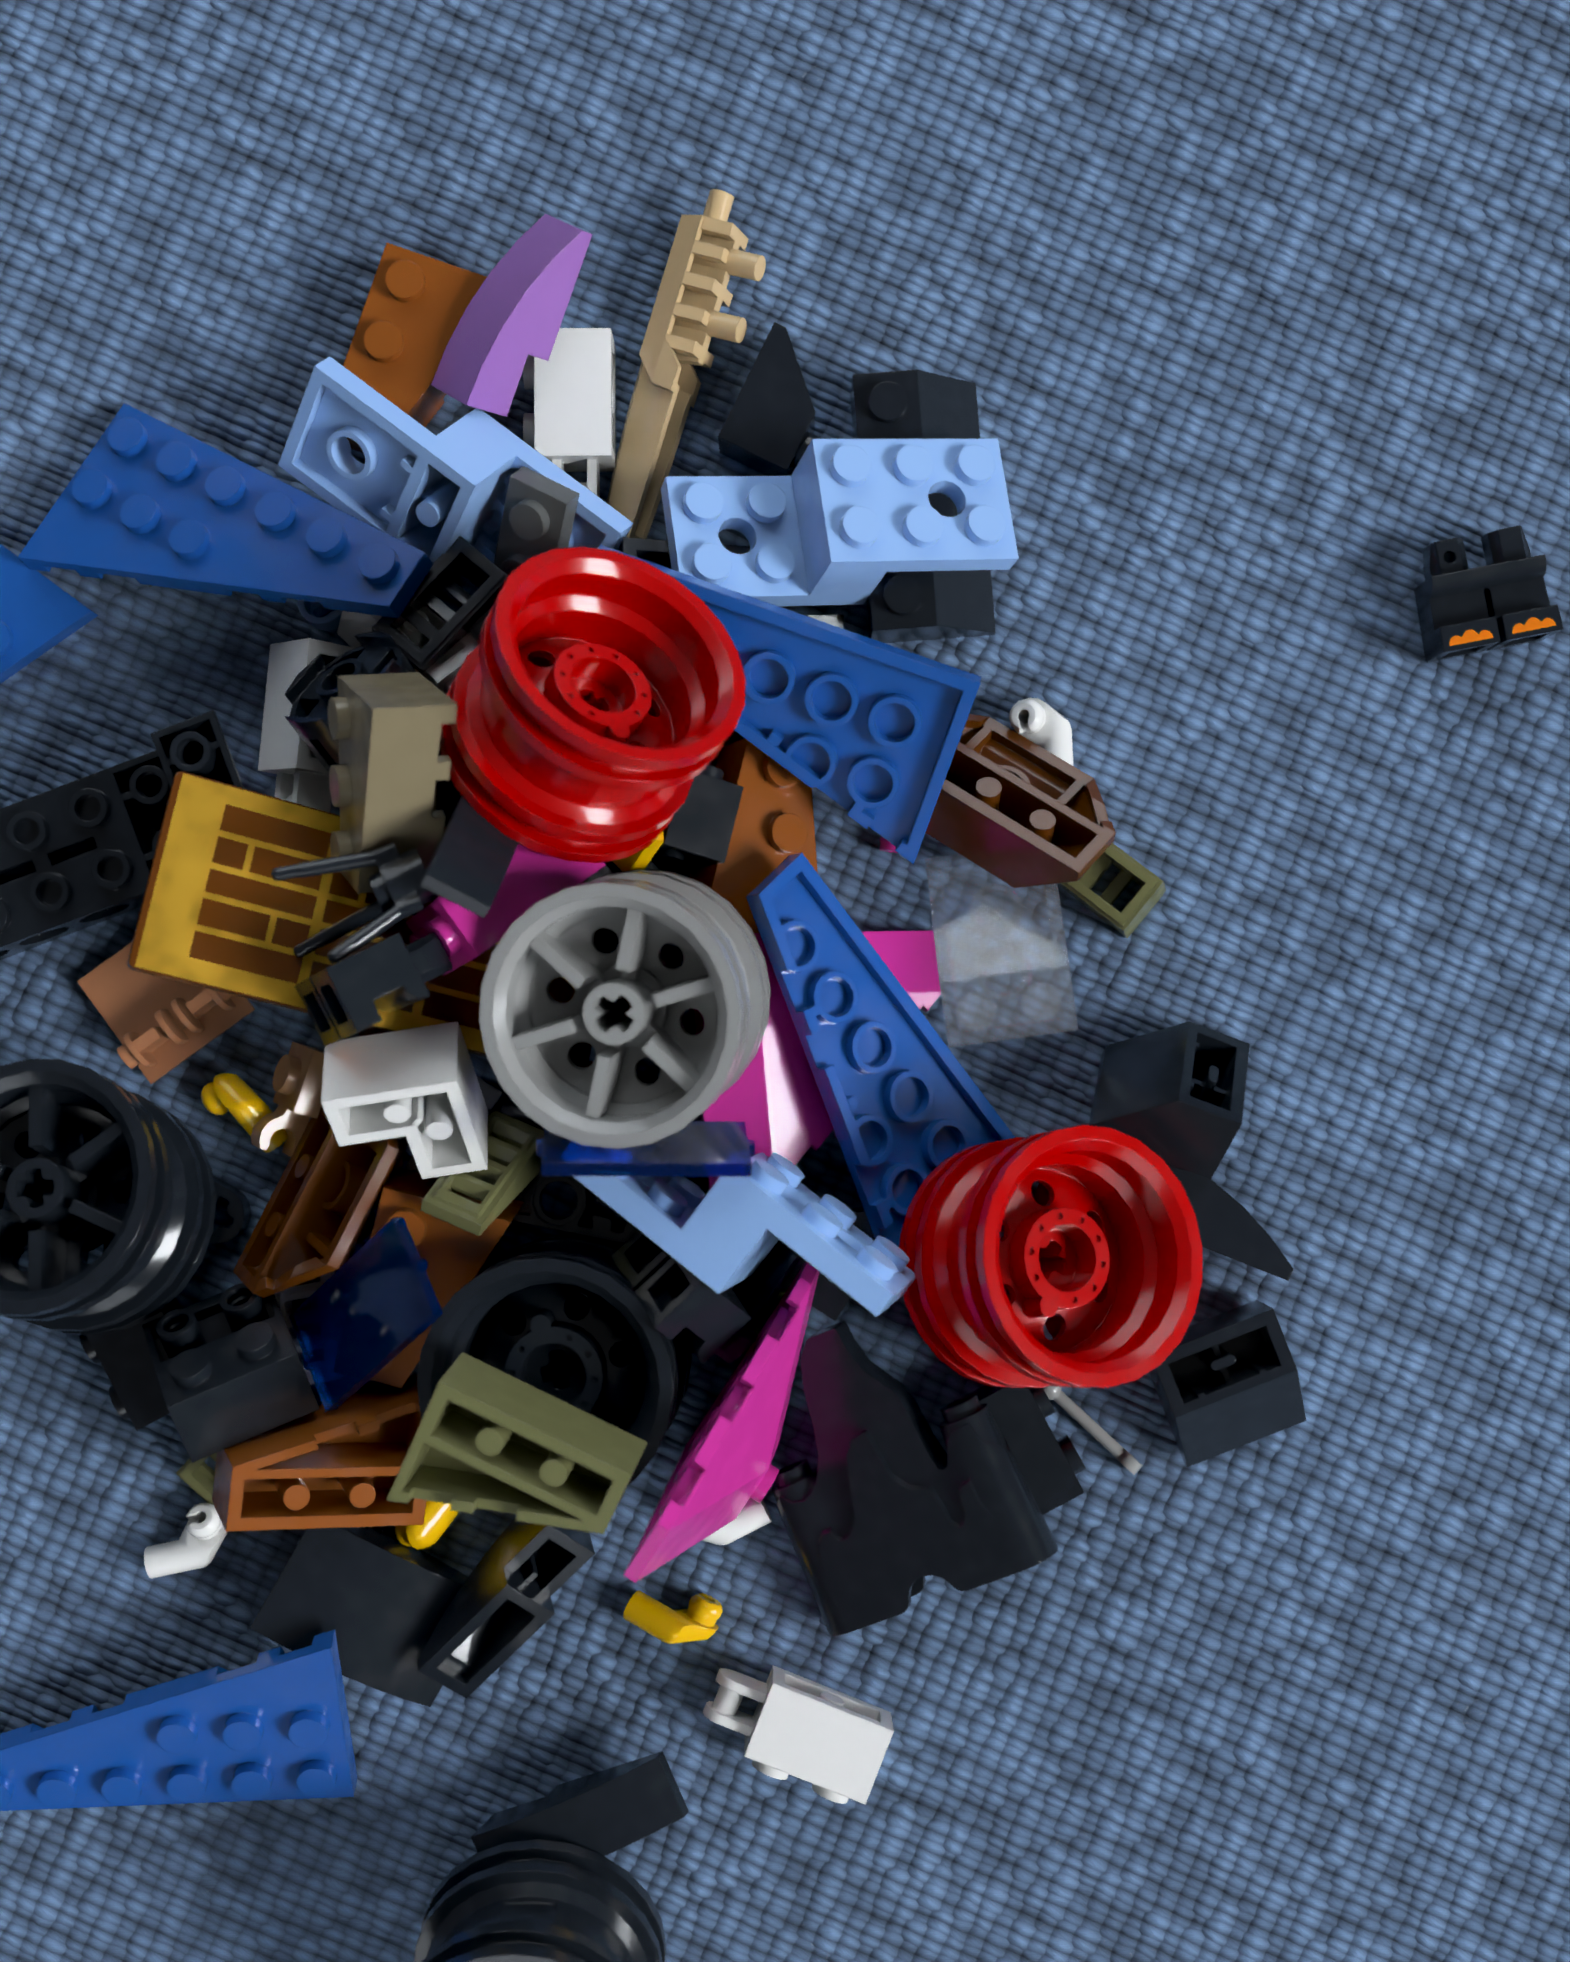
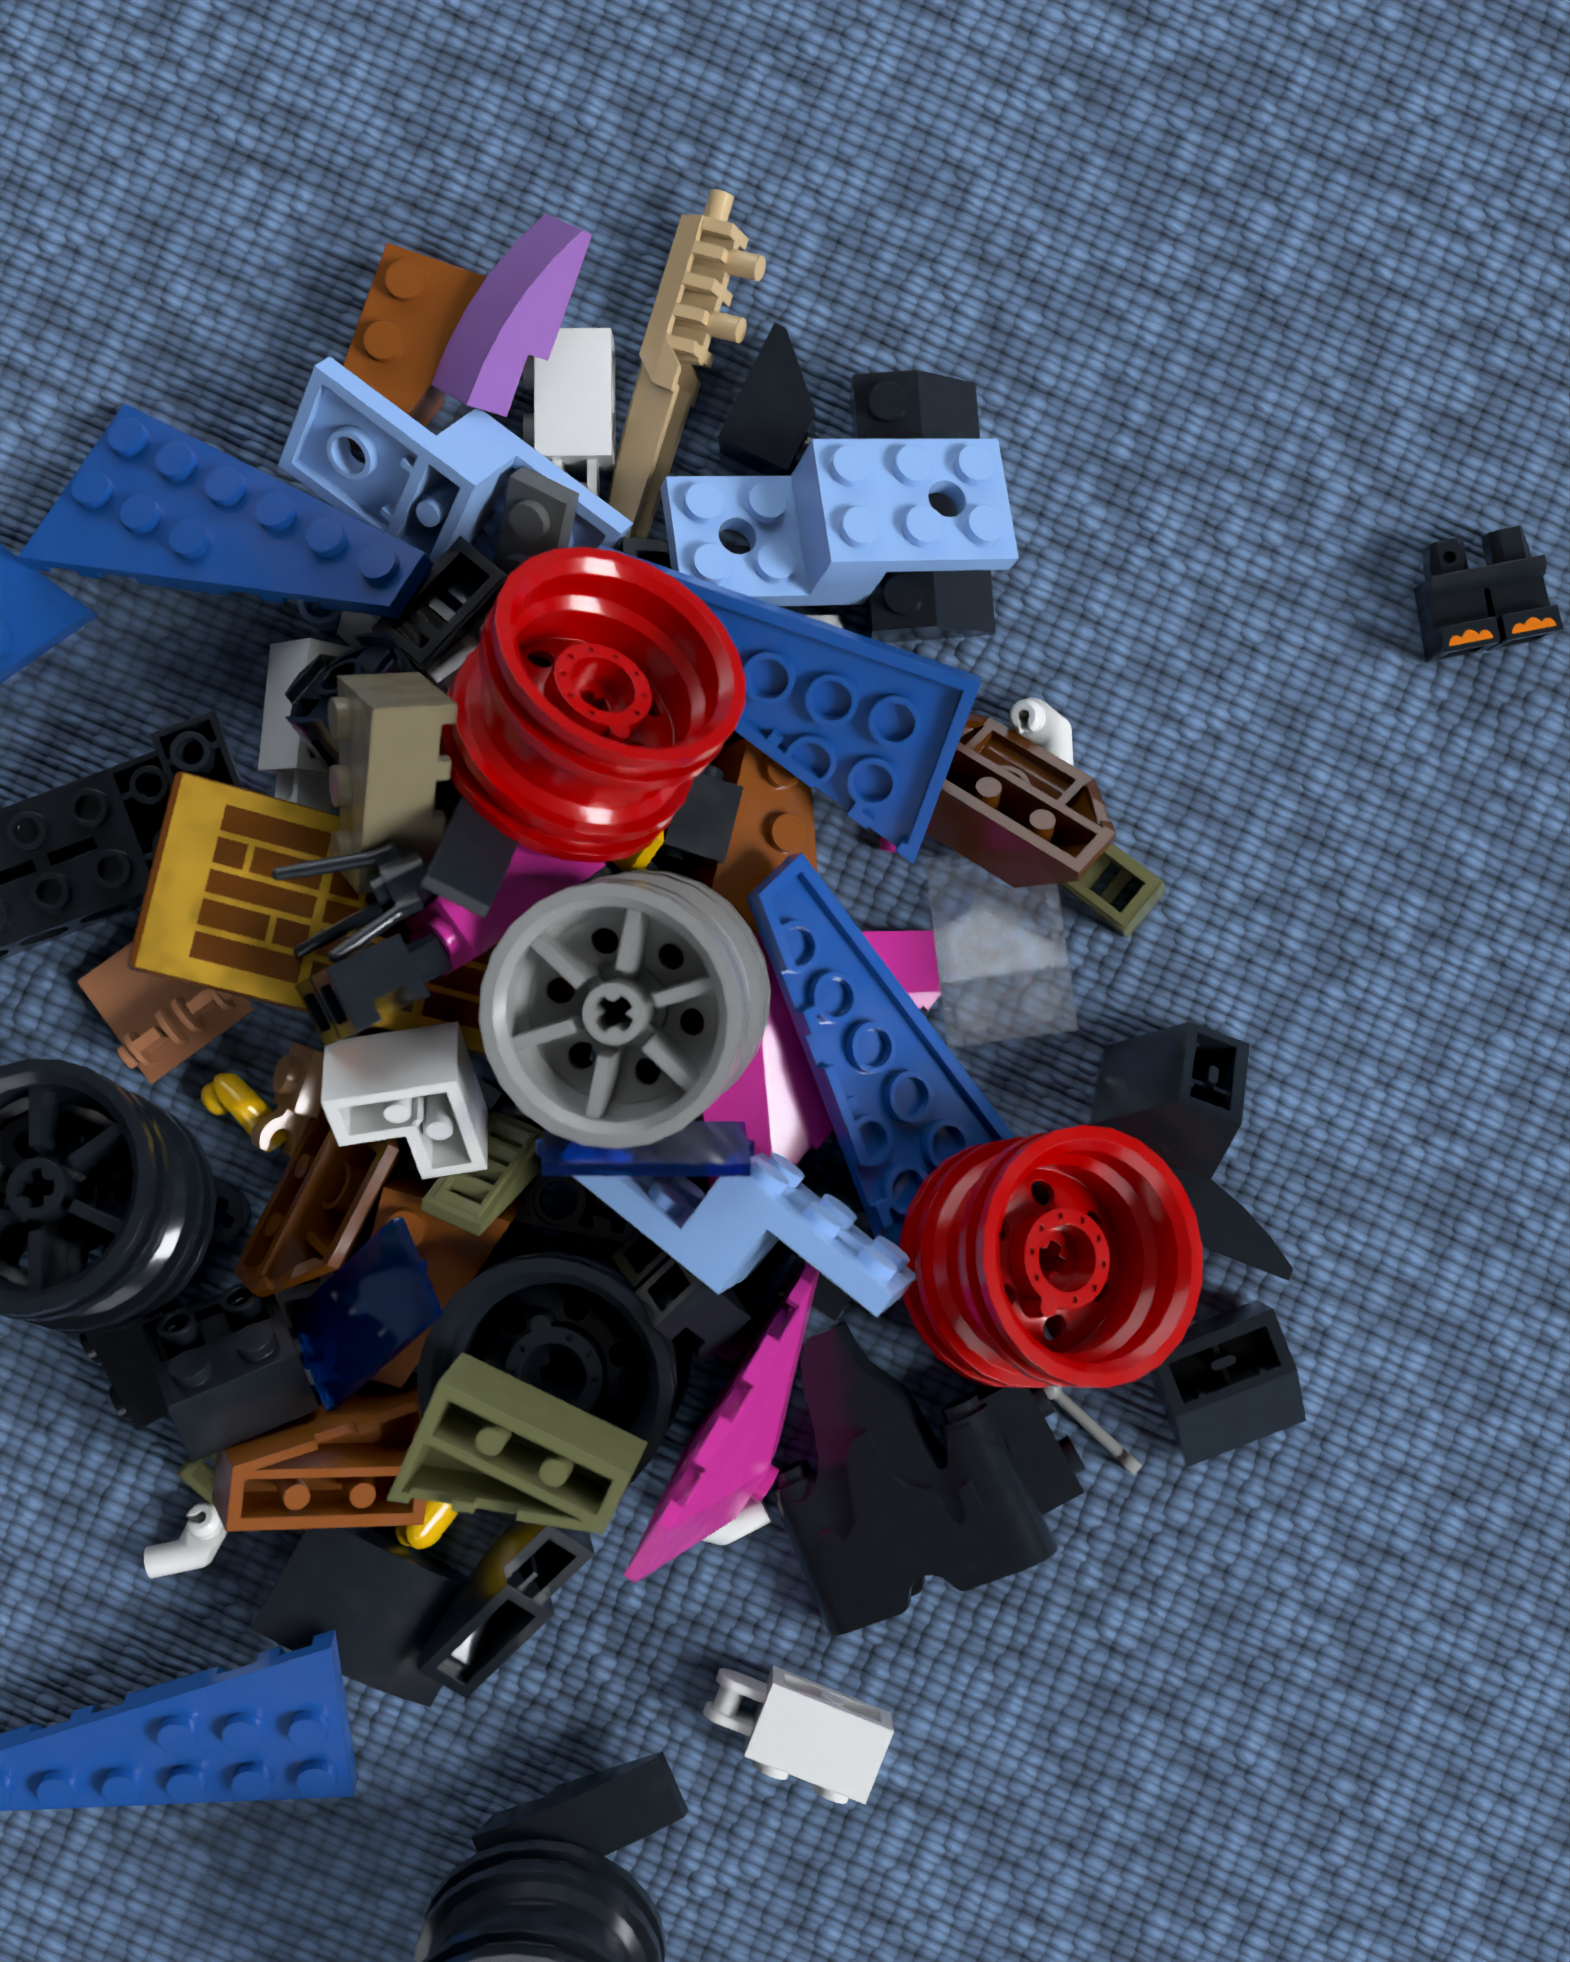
yellow arm [623,1590,723,1644] -> none

